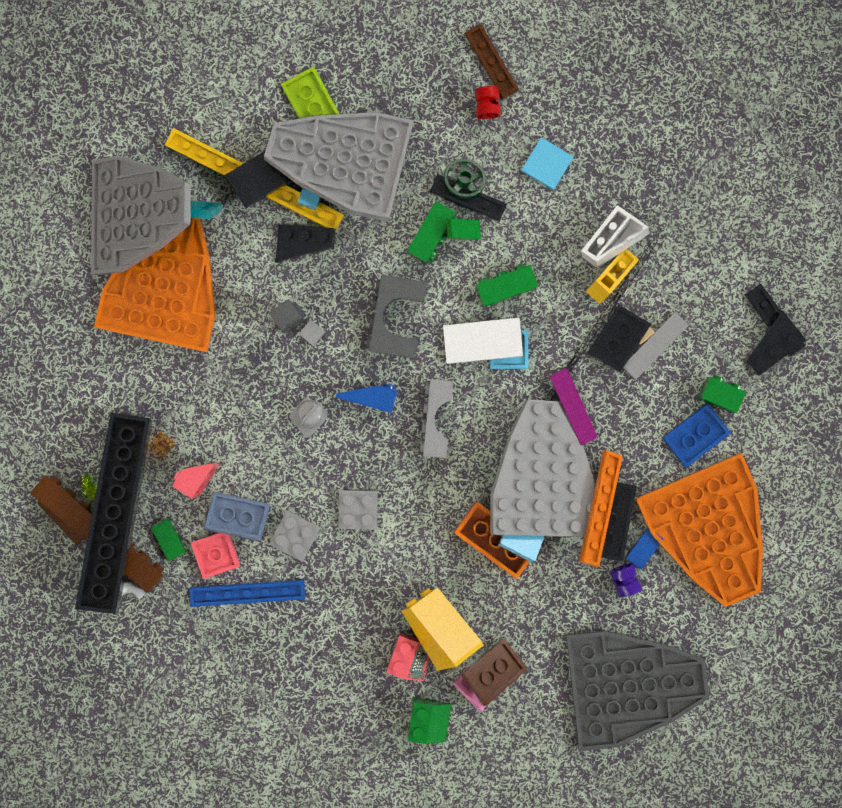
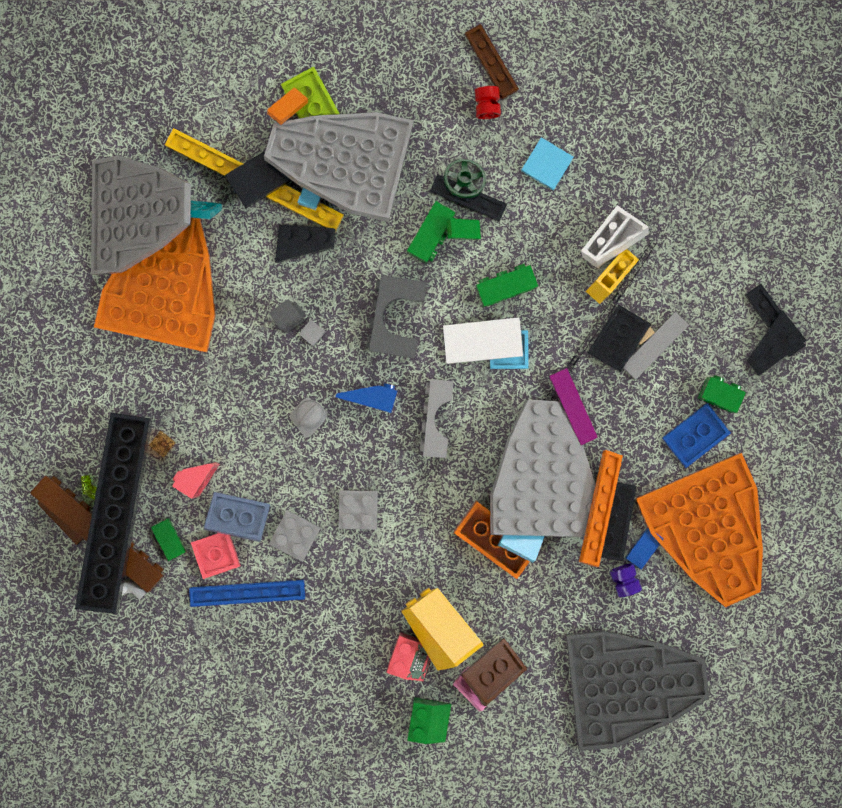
none -> orange tile [267,87,308,125]

